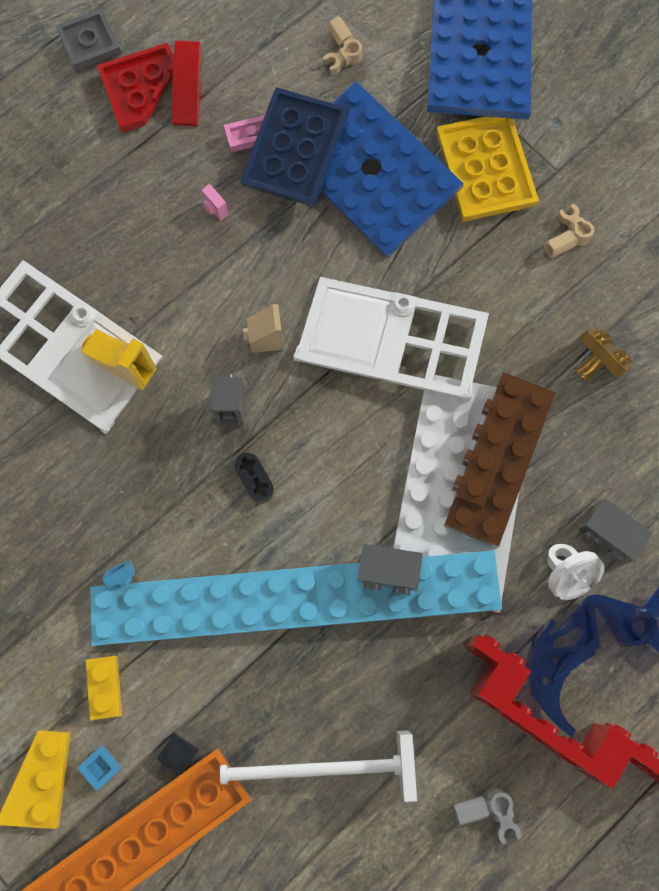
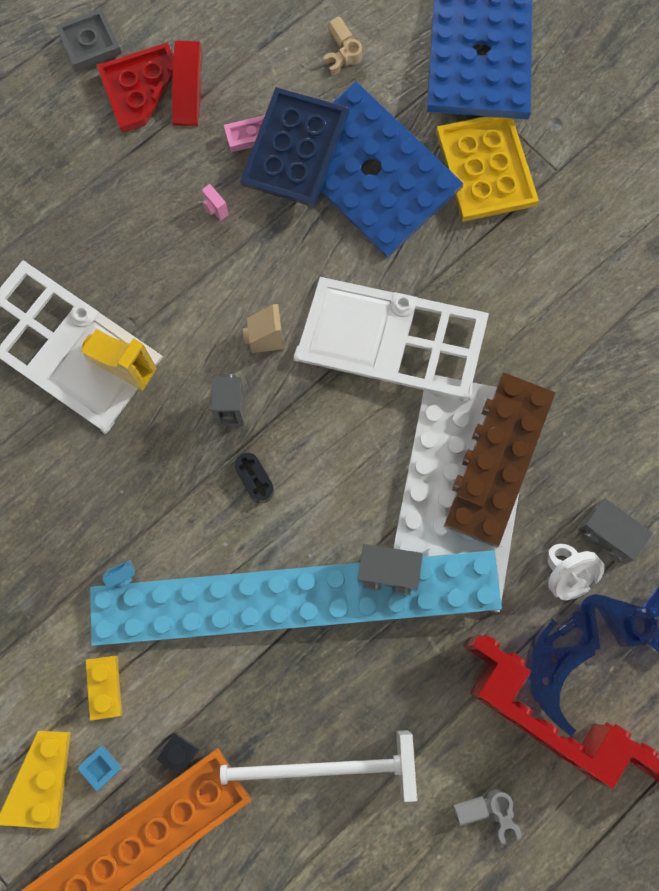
tan bar [544,204,594,259] -> none
pearl gold plate [576,328,633,381] -> none

